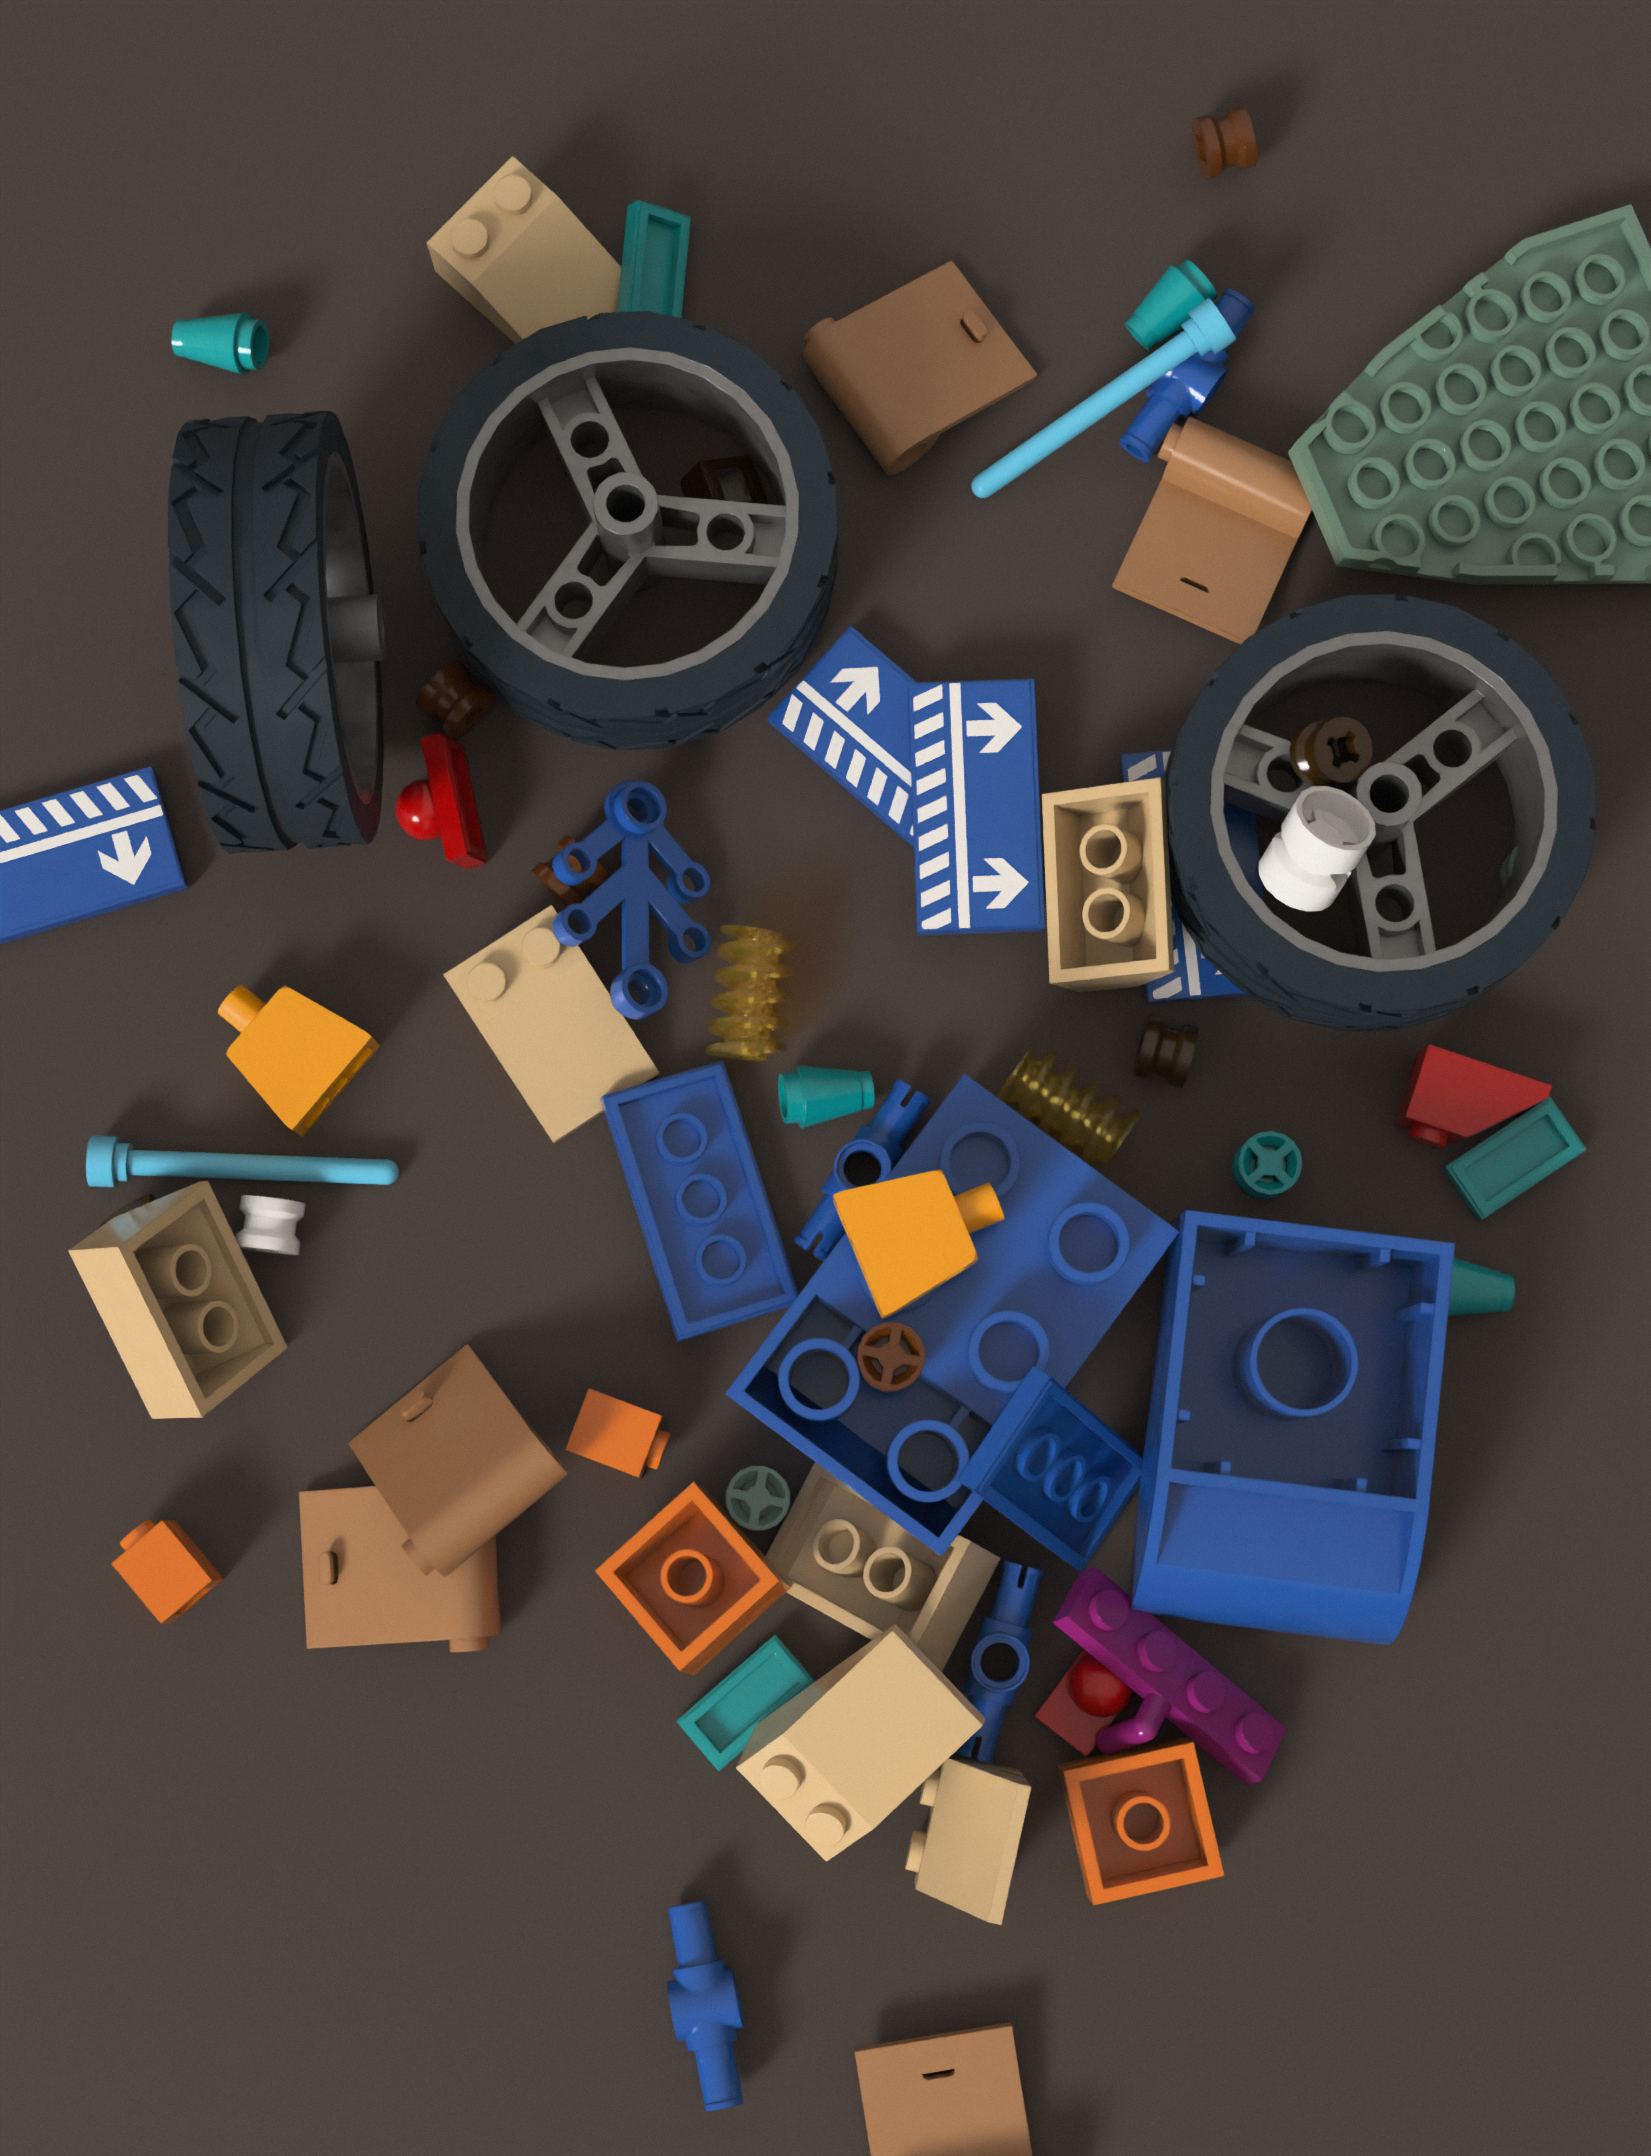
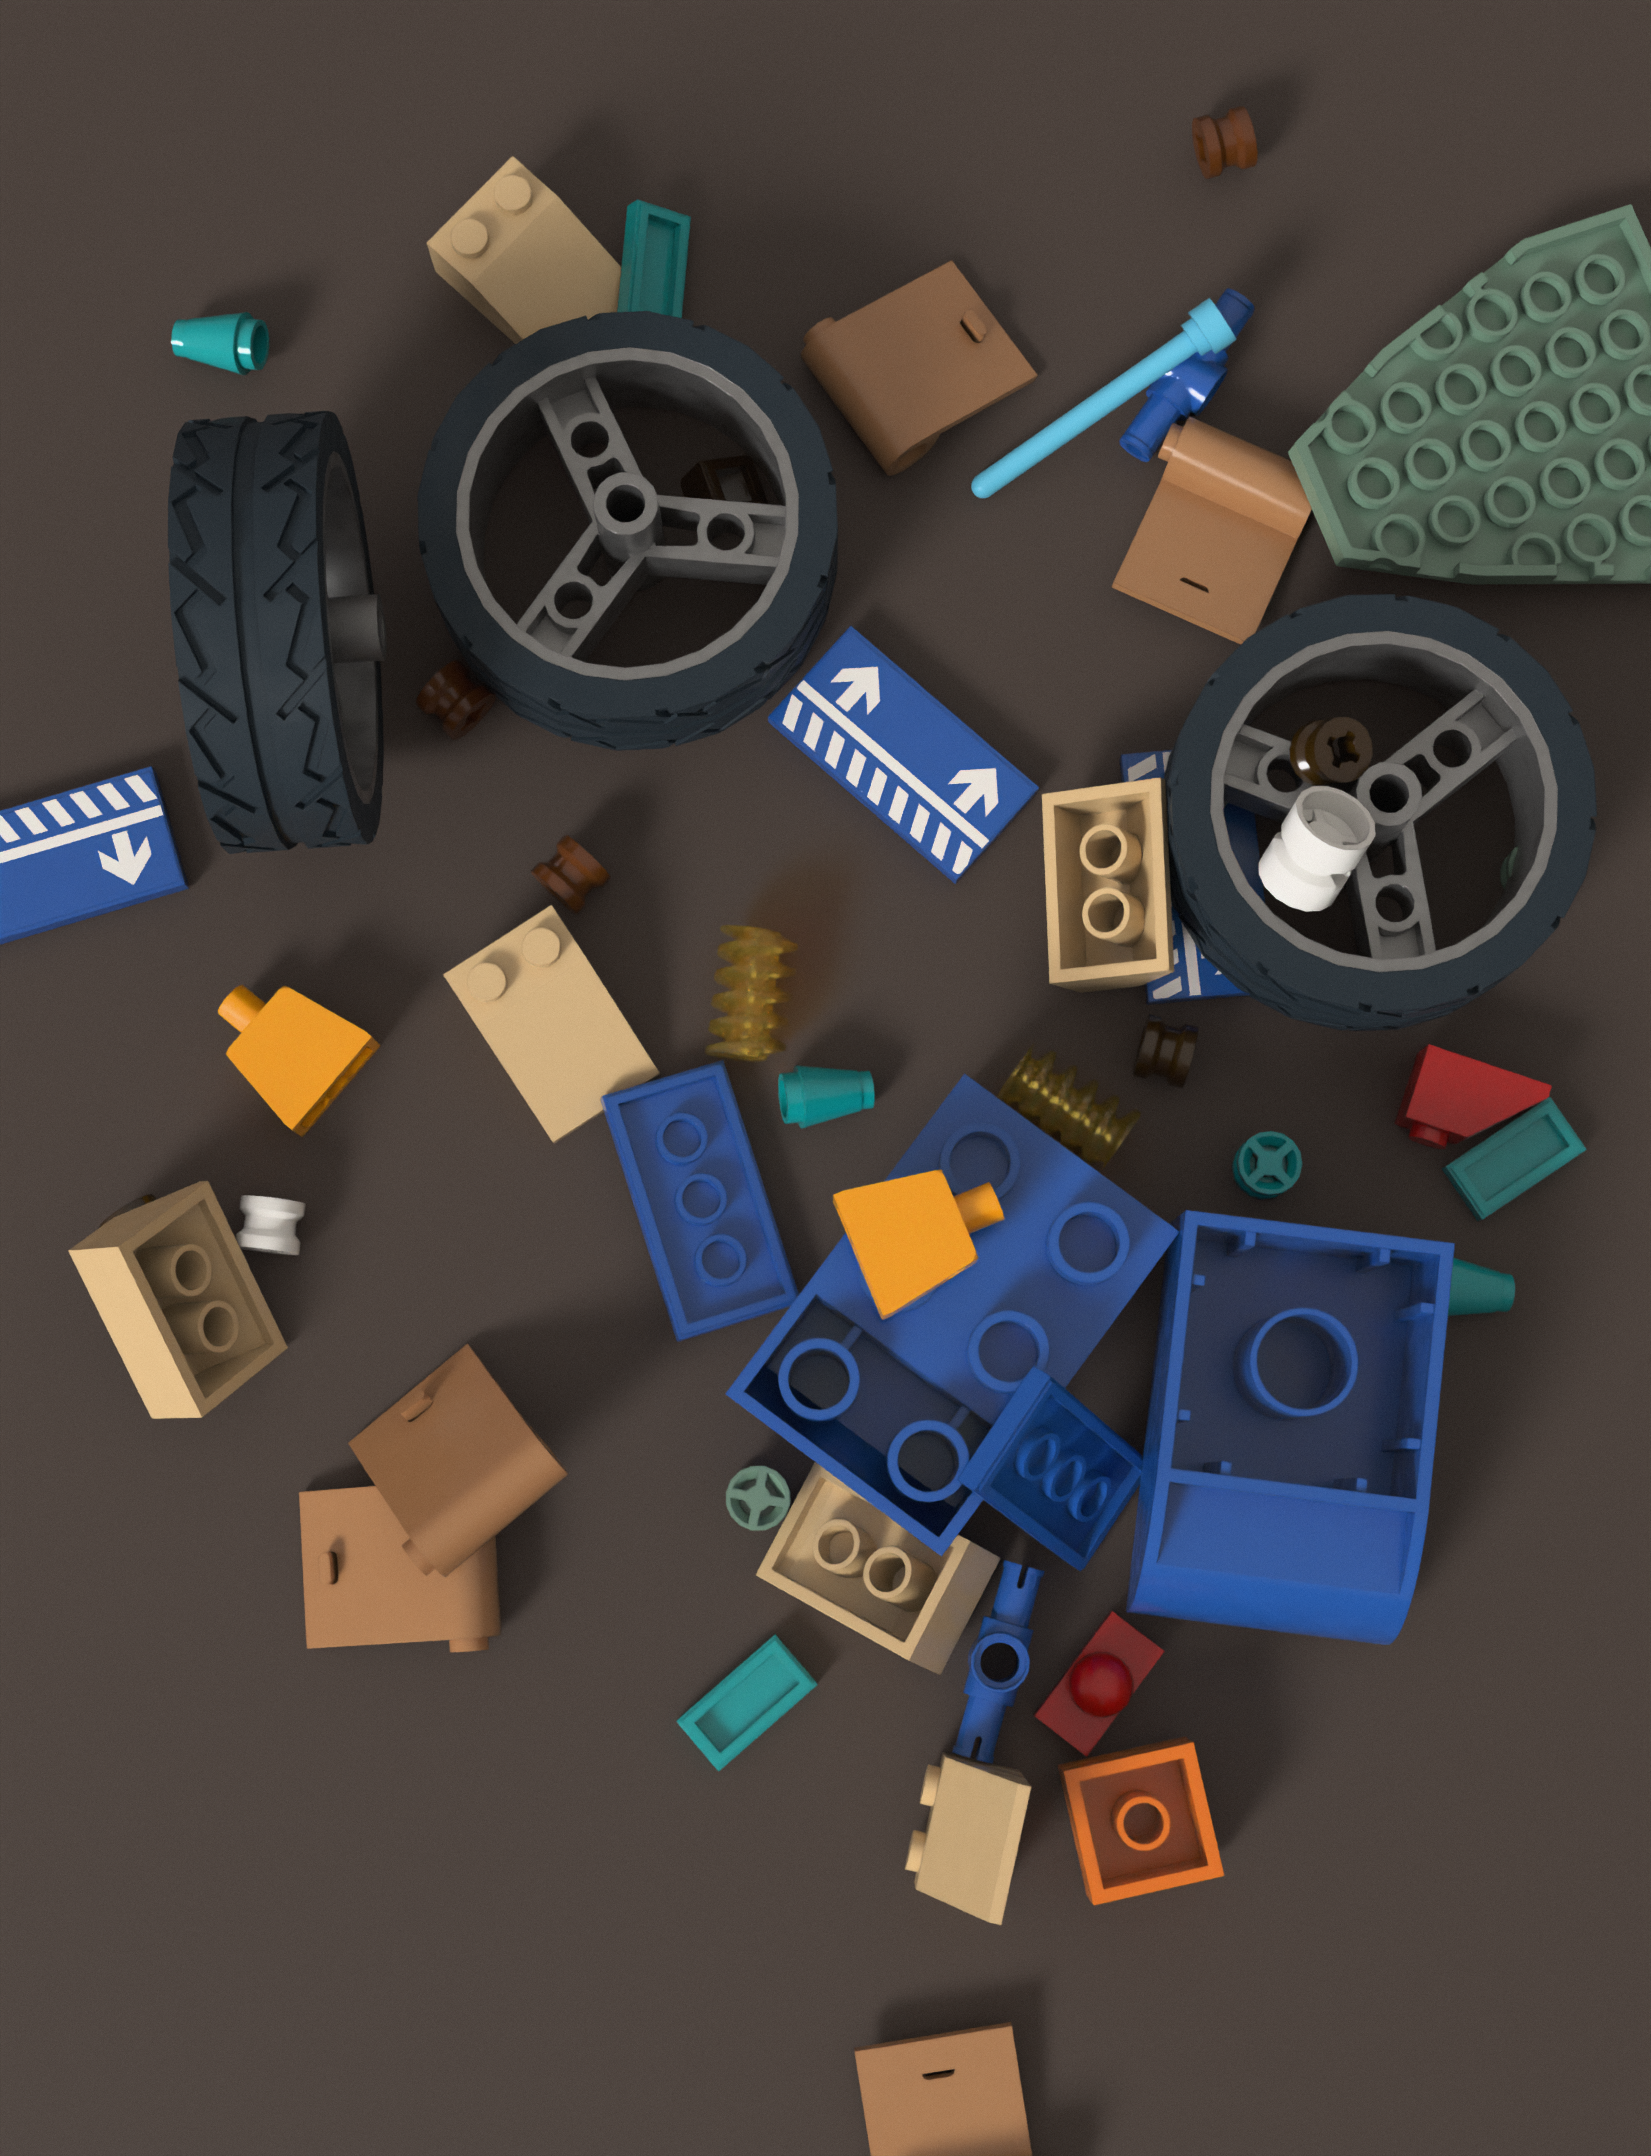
medium azure piece [86,1135,399,1187] -> none
orange brick [111,1519,224,1624] -> none
red tile [395,733,489,869] -> none
blue plant [552,780,711,1020] -> none
orange brick [565,1388,671,1478] -> none
orange brick [595,1482,791,1675] -> none
blue pin [667,1900,744,2111] -> none
tan slope [736,1624,985,1862] -> none
blue pin [793,1079,931,1261] -> none
reddish brown wheel [857,1322,925,1392] -> none
blue tile [907,679,1045,936] -> none
magenta plate [1053,1566,1287,1786] -> none
teal cone [1124,259,1218,351] -> none

